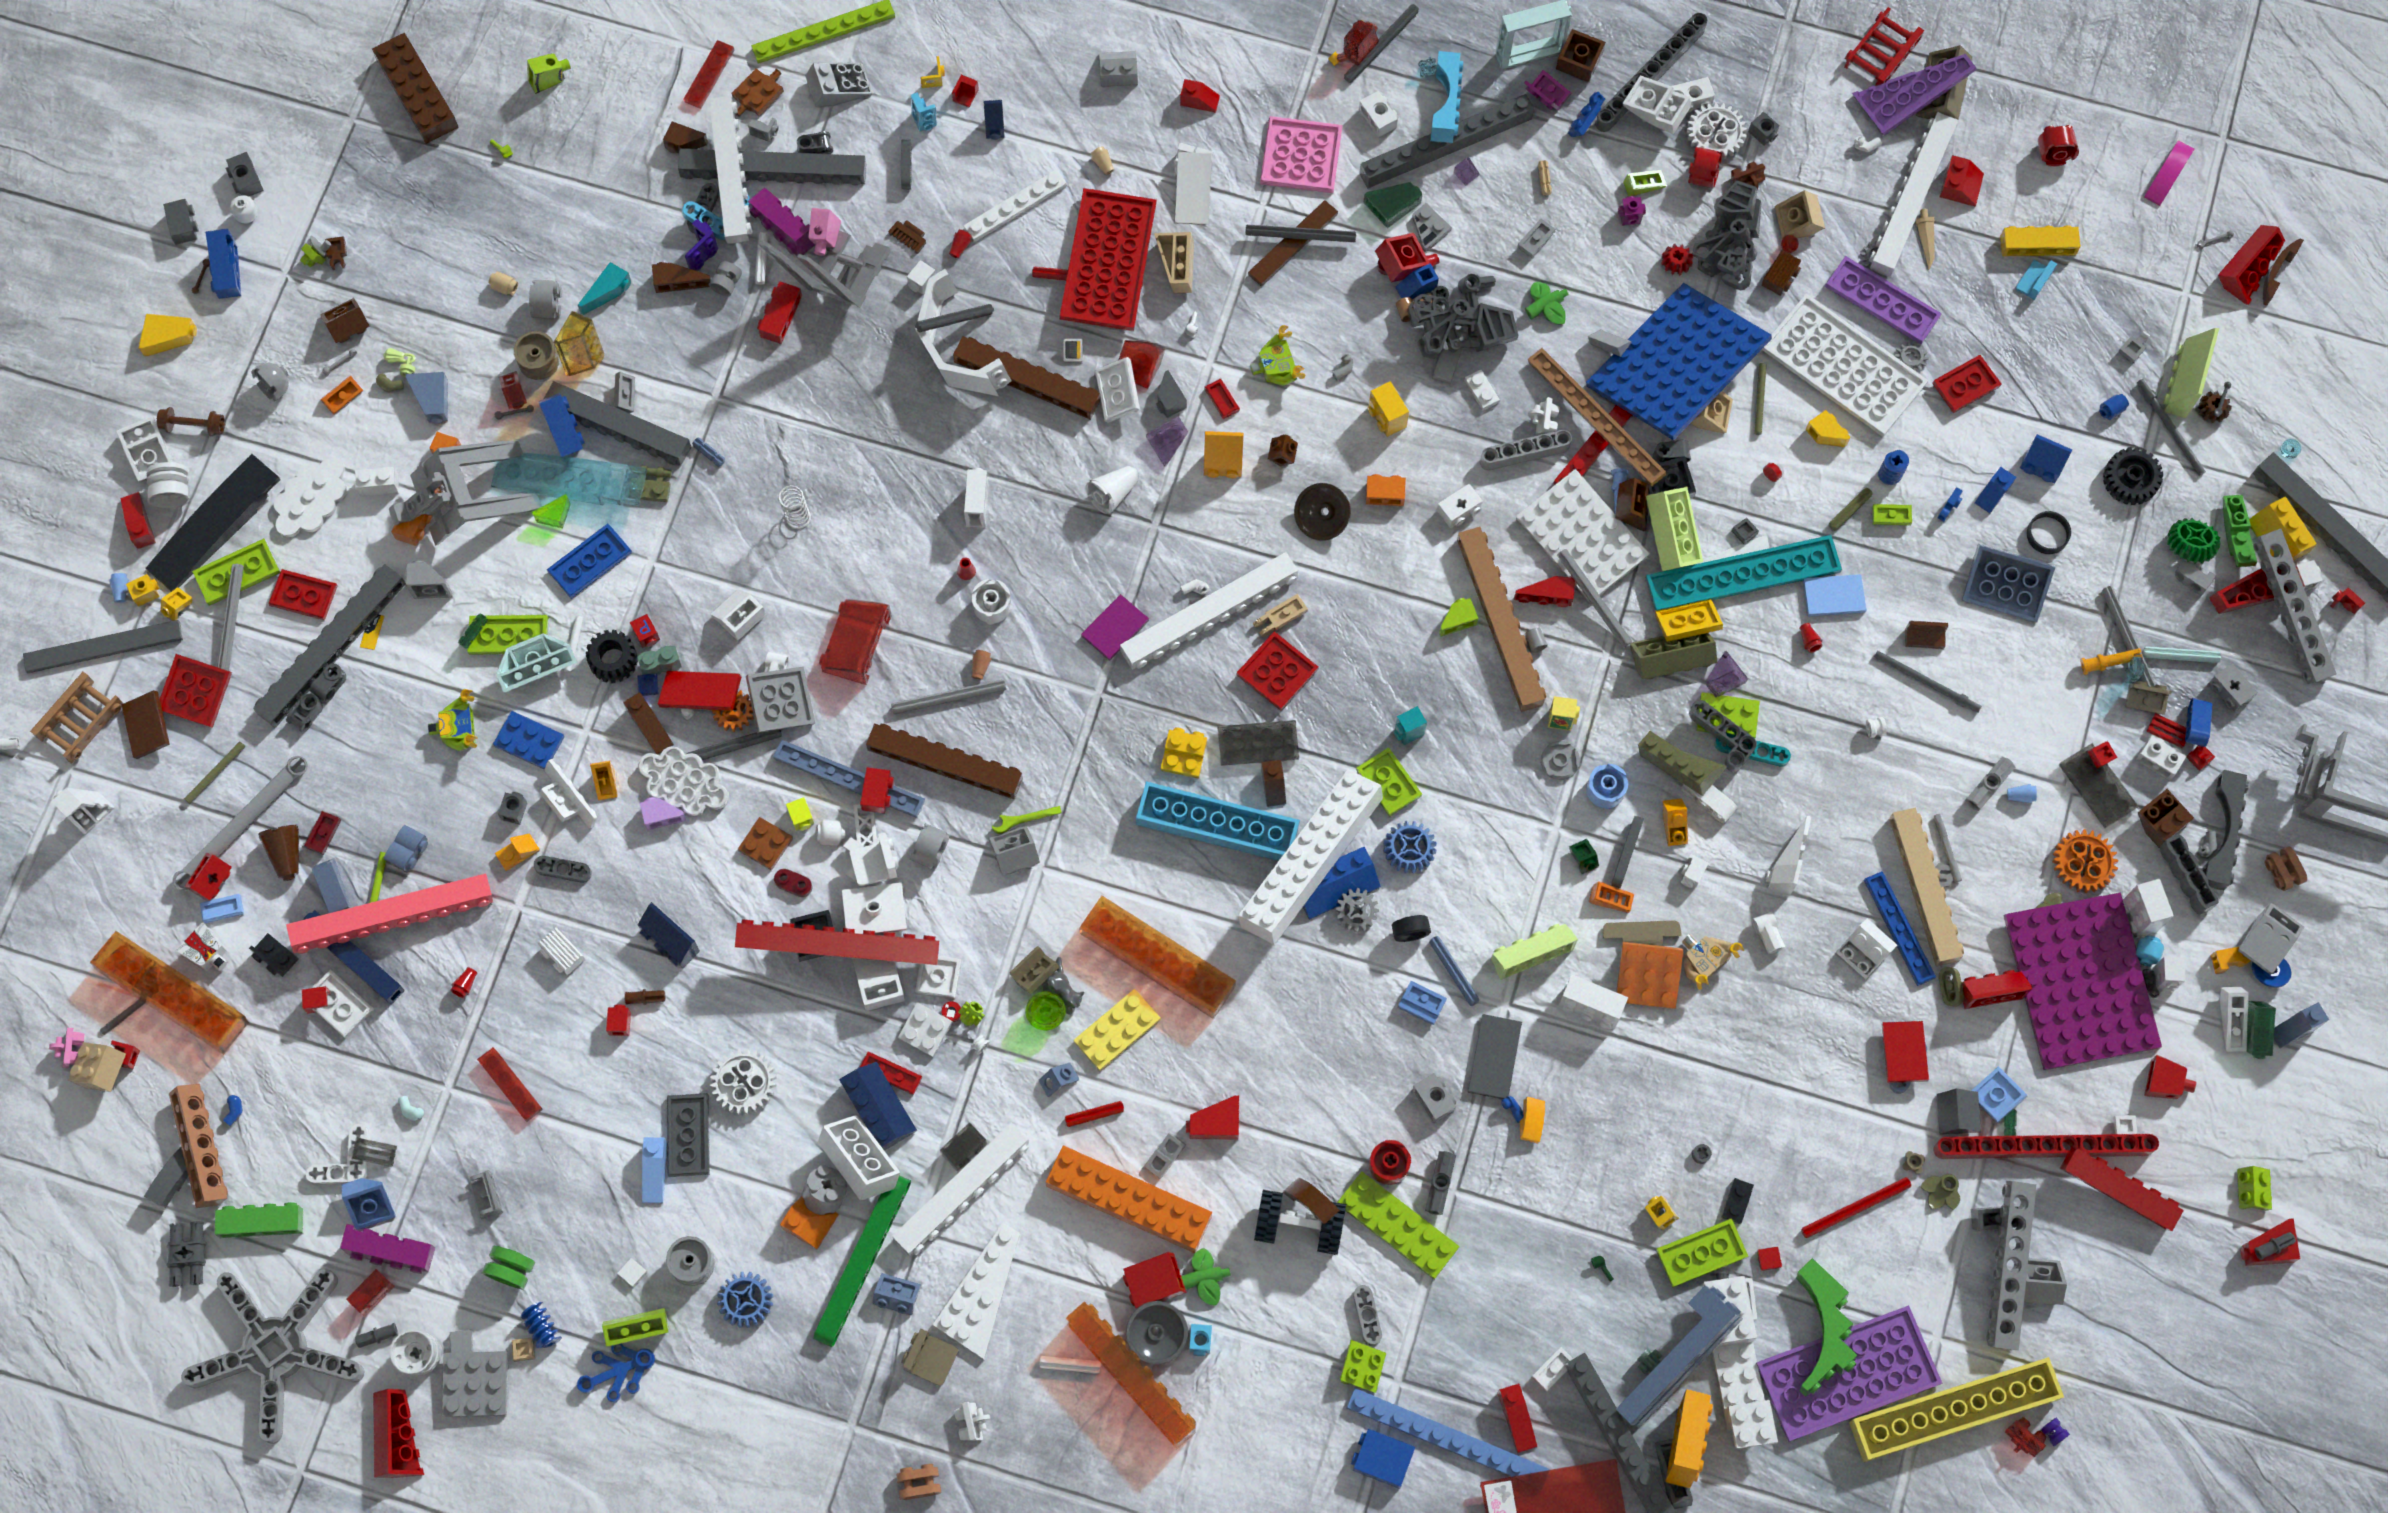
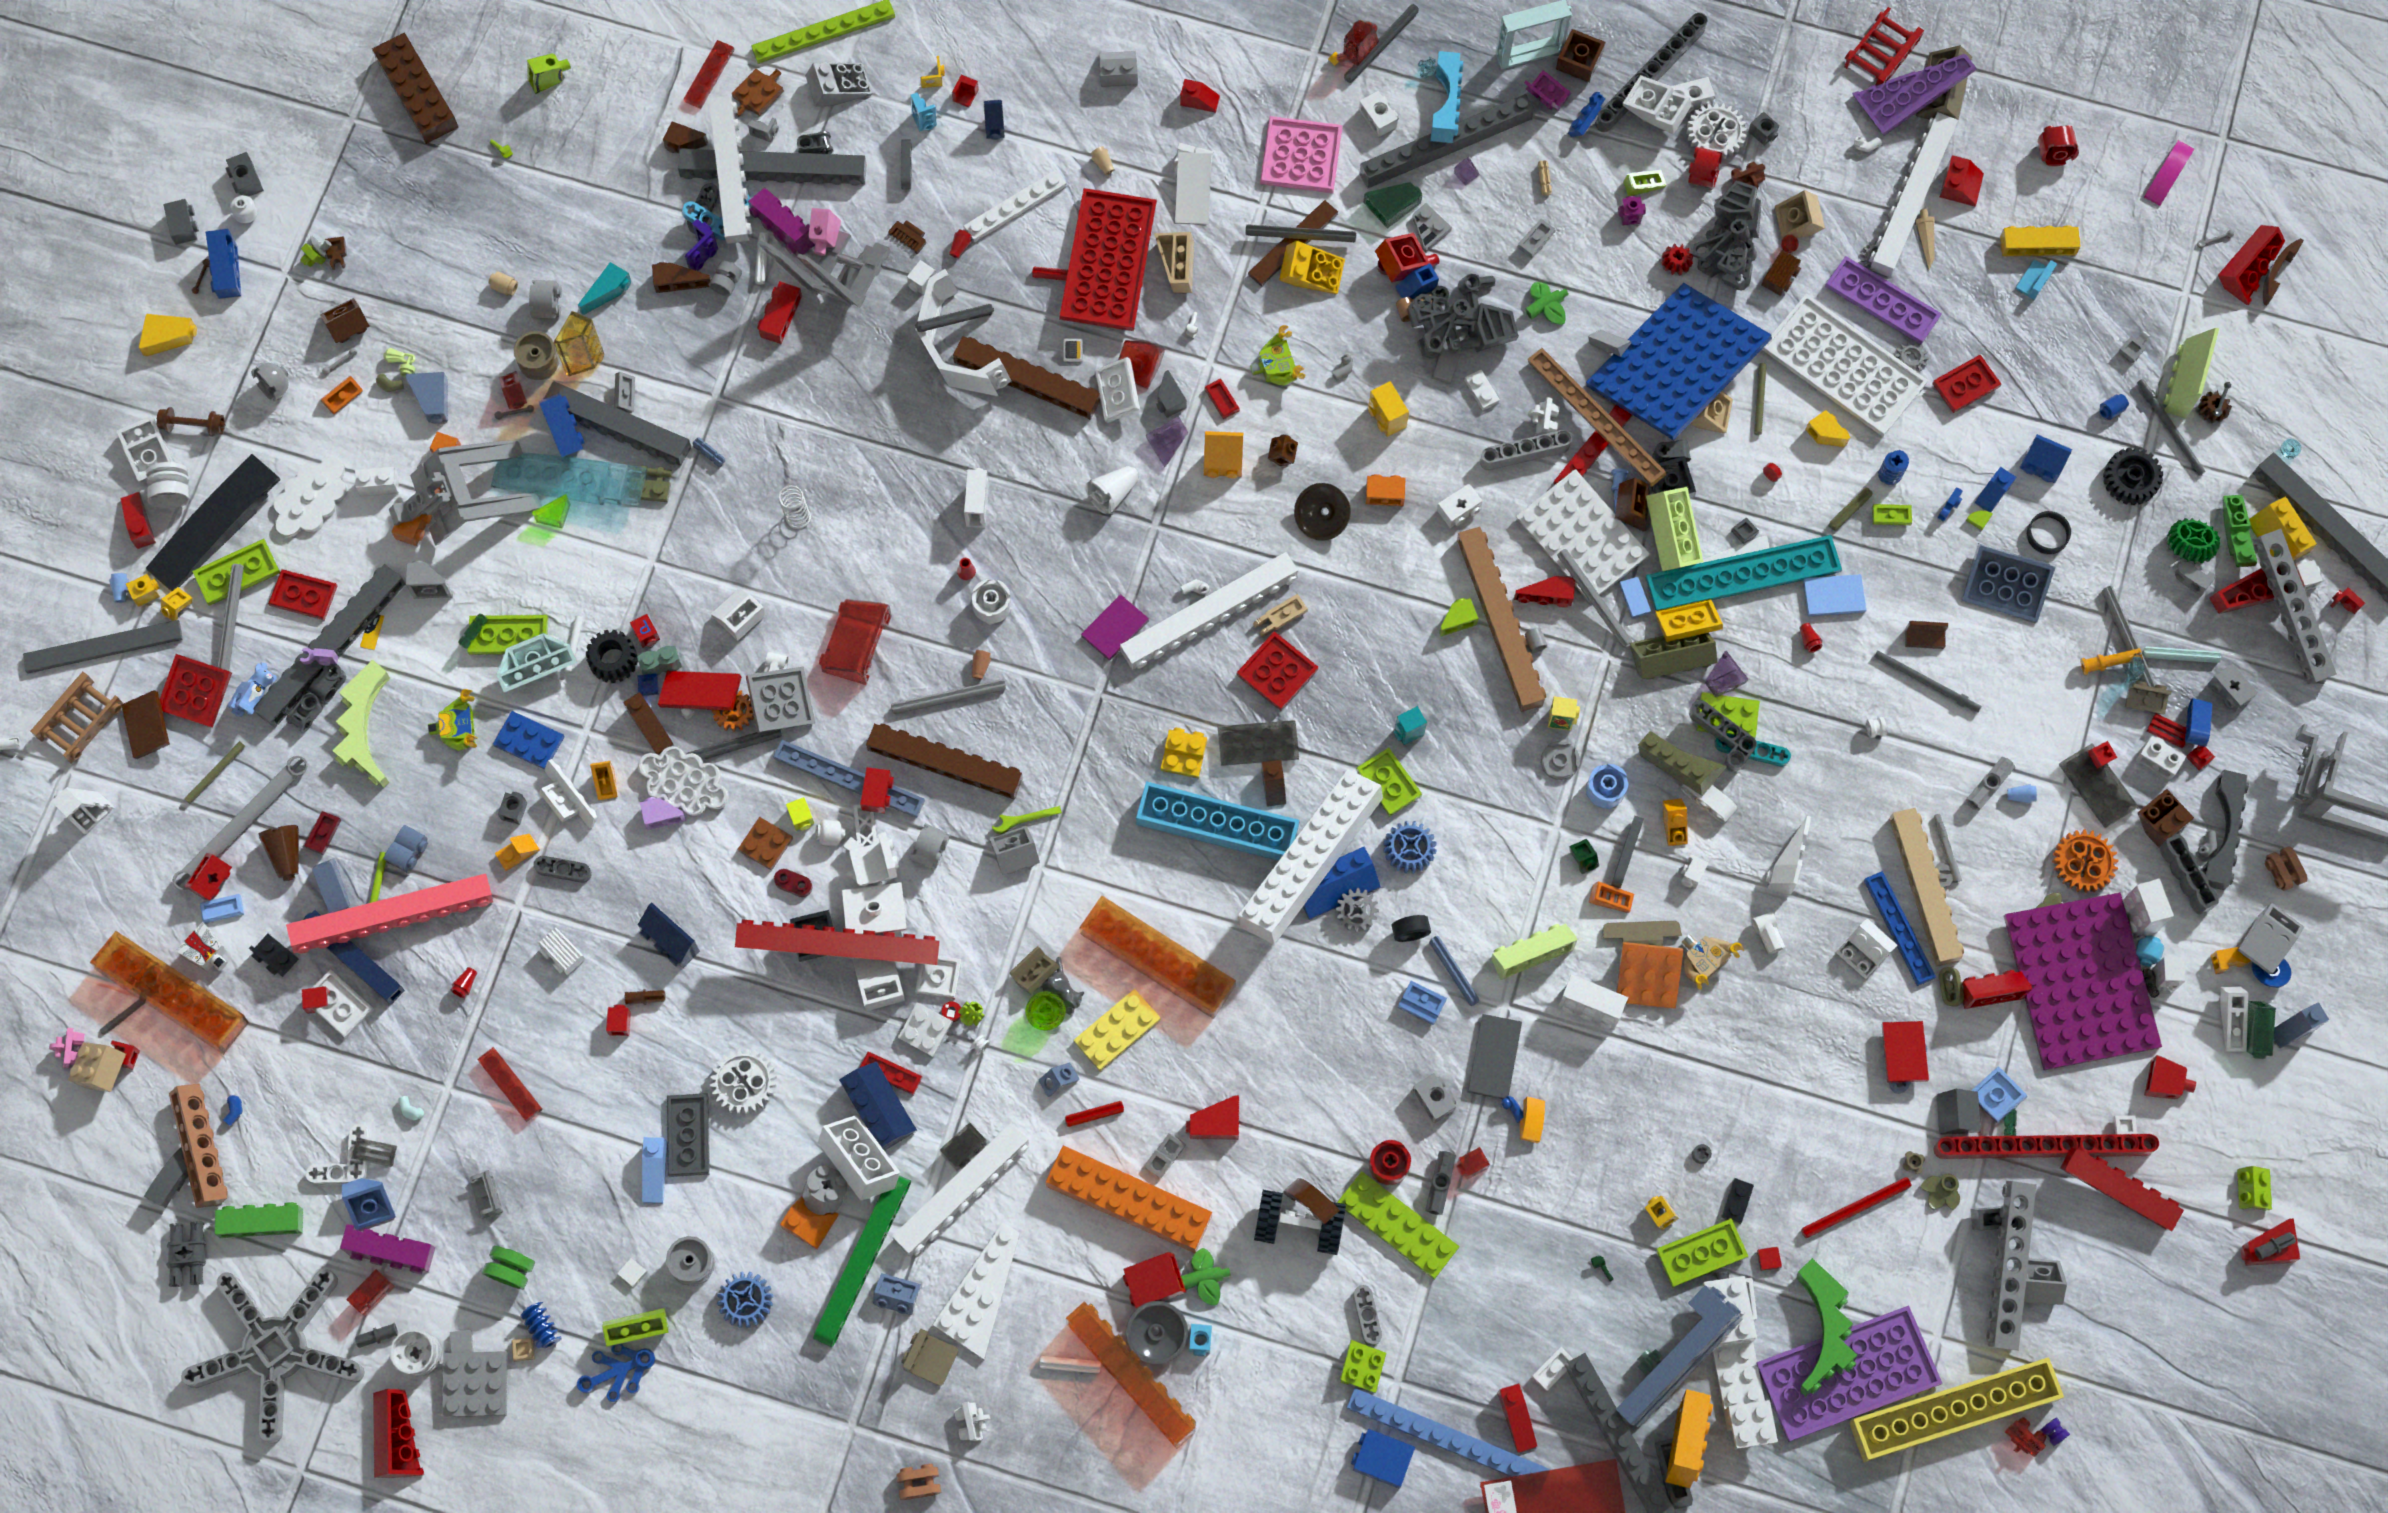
blue tile [547,523,632,599] -> none
none -> light blue animal [227,662,277,717]
none -> lavender plate [300,648,338,666]
none -> yellowish green arch [332,659,390,788]
none -> yellow slope [1279,241,1345,294]
none -> clear red brick [1456,1147,1490,1180]
none -> light blue tile [1619,577,1651,619]
none -> lime tile [1966,511,1993,531]

